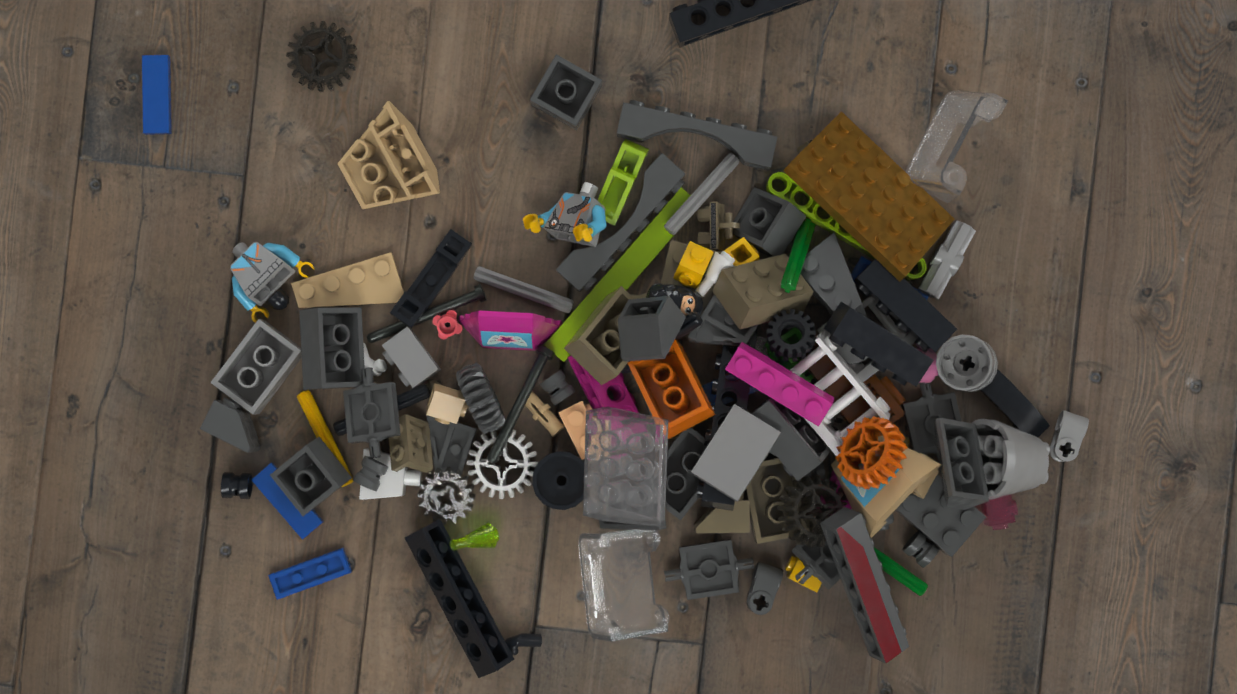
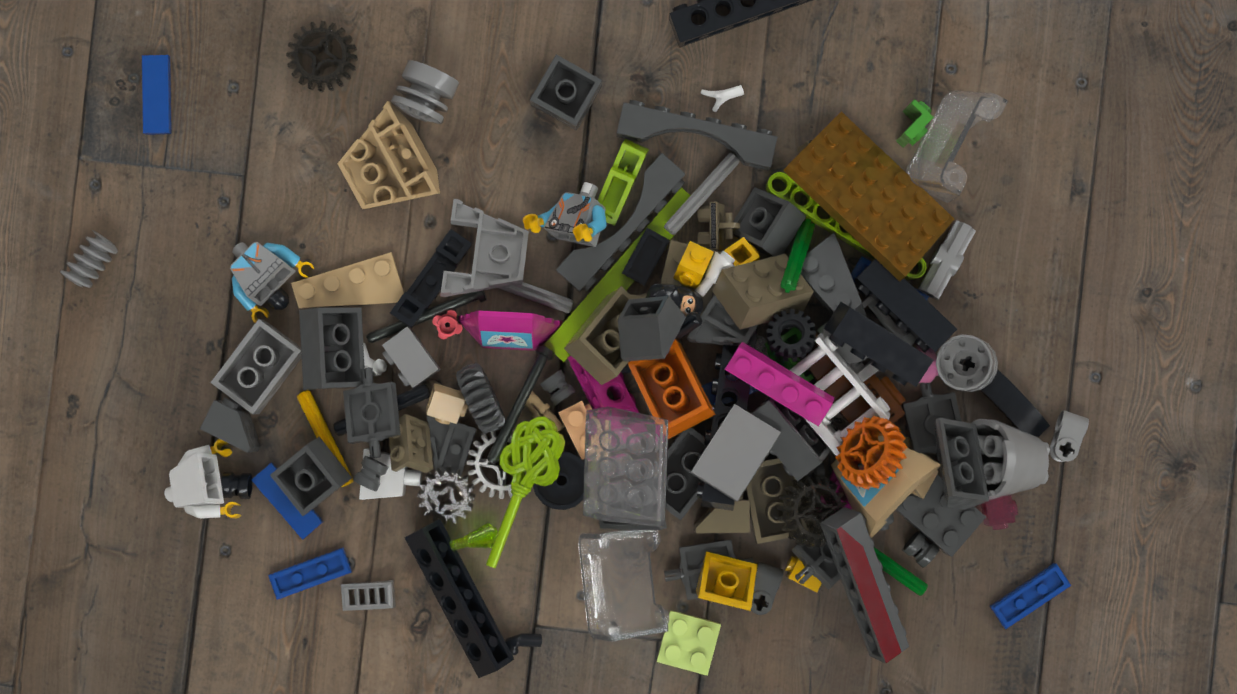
none -> light grey piece [60,230,118,288]
none -> white torso [165,439,241,519]
none -> light grey slope [341,580,396,611]
none -> light grey wheel [391,60,459,124]
none -> light grey wing [440,199,529,297]
none -> lime piece [486,416,565,568]
none -> black tile [622,228,670,286]
none -> yellowish green plate [656,610,721,676]
none -> yellow slope [696,552,757,611]
none -> white bar [701,85,744,112]
none -> bright green bracket [896,99,934,148]
none -> blue tile [989,563,1071,629]

